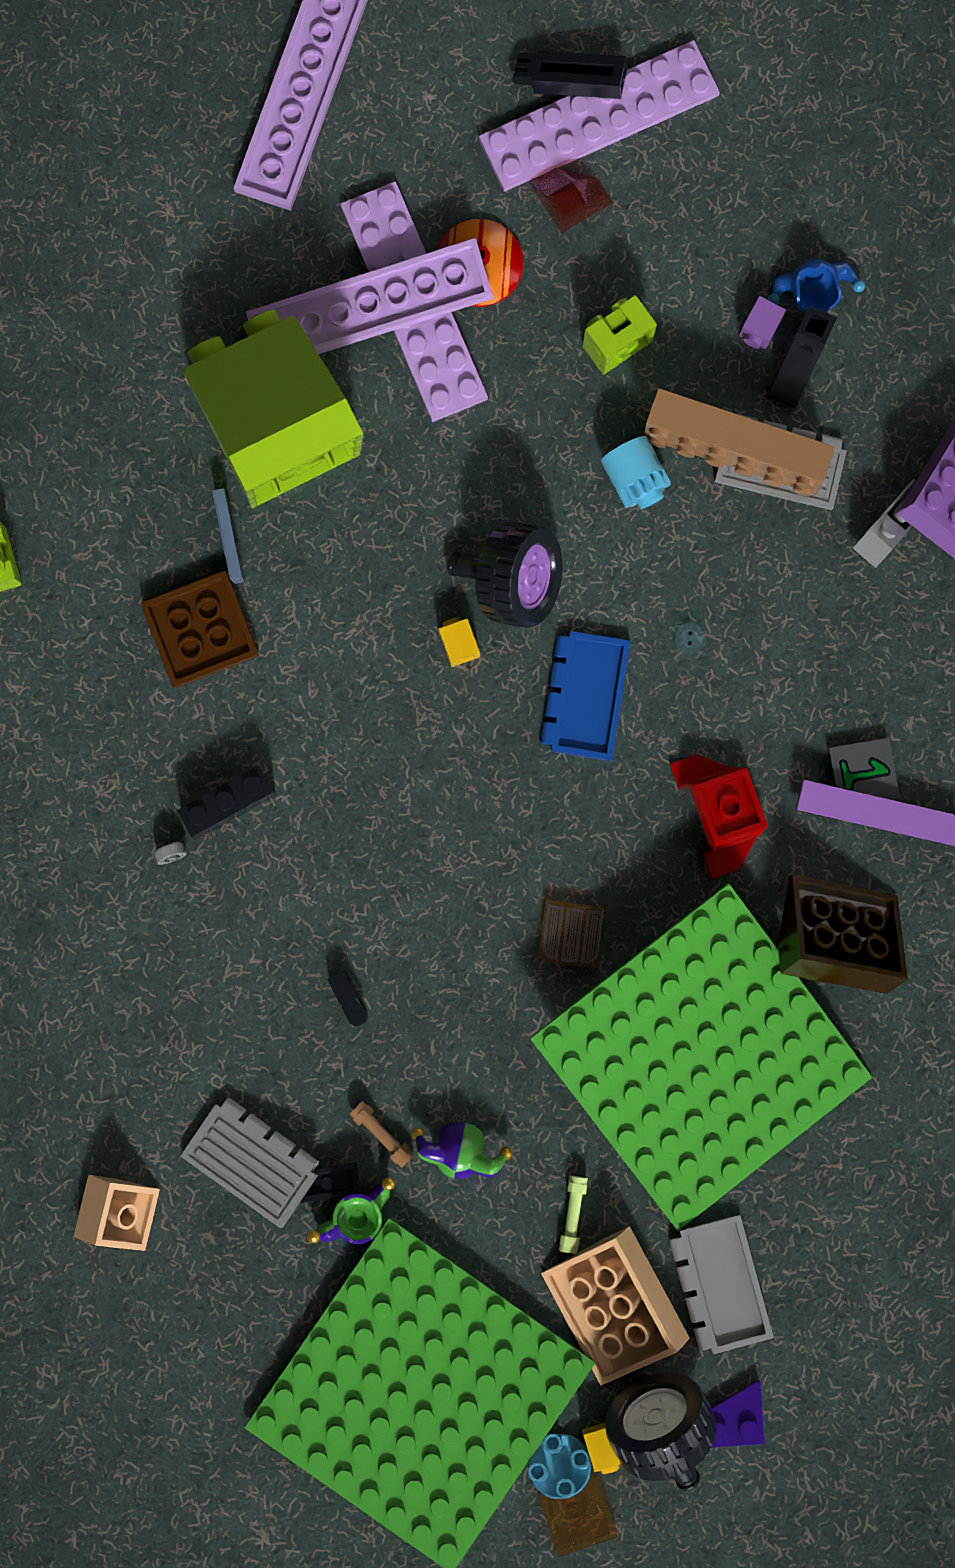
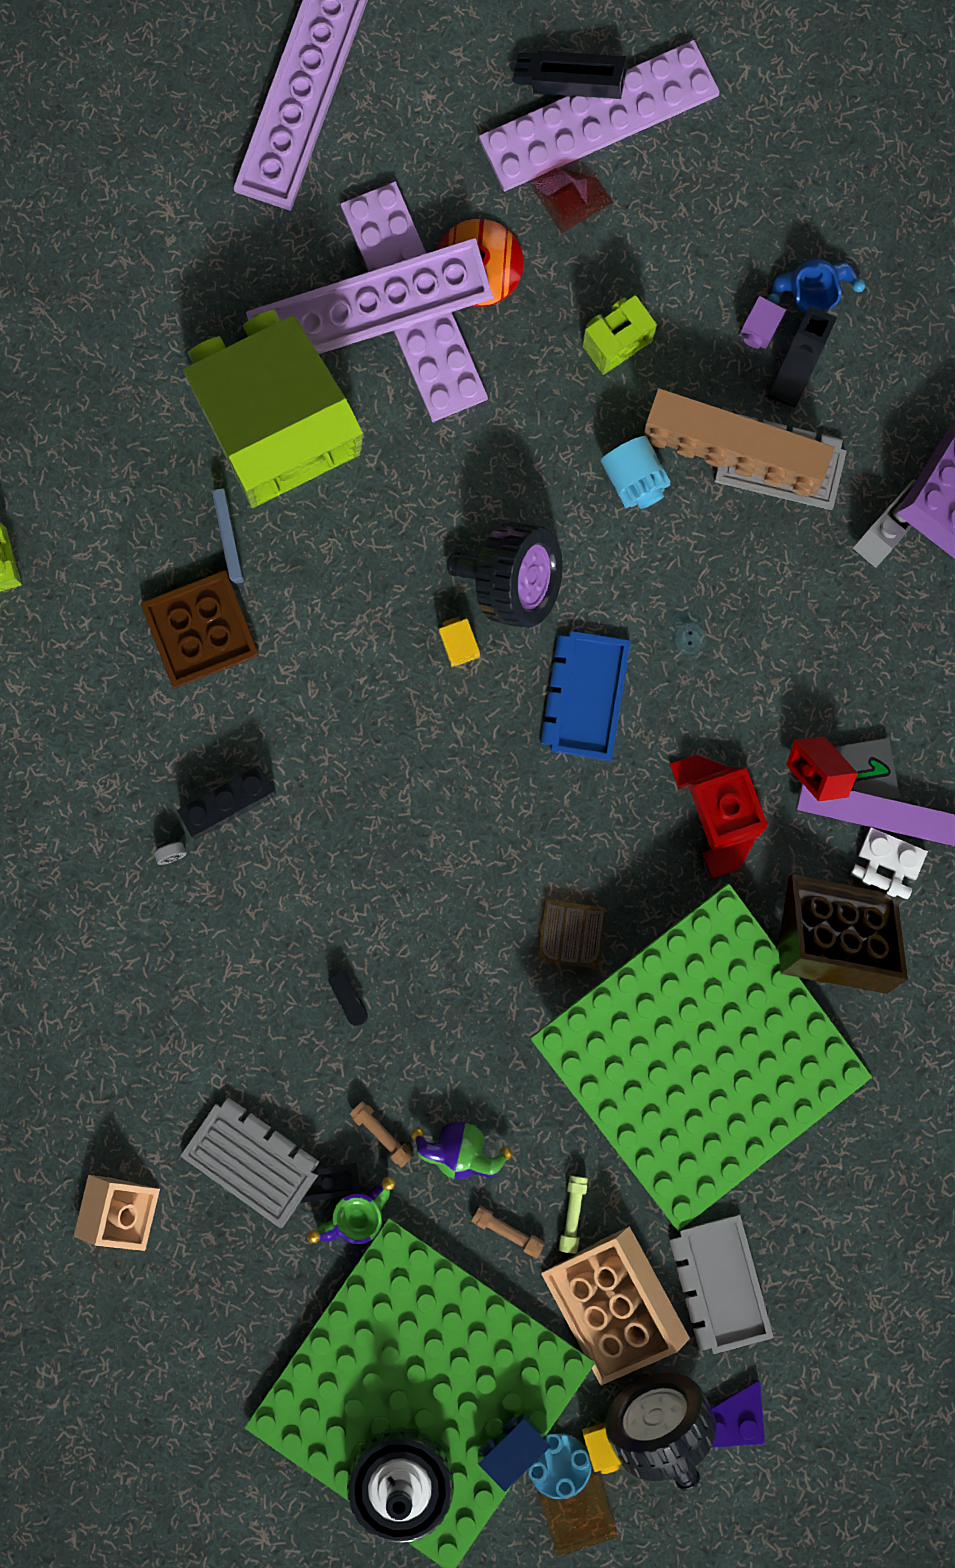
none -> black wheel [347,1428,454,1543]
none -> medium nougat bar [471,1205,545,1259]
none -> dark blue brick [478,1412,551,1492]
none -> red brick [786,736,858,802]
none -> white plate [850,827,928,900]

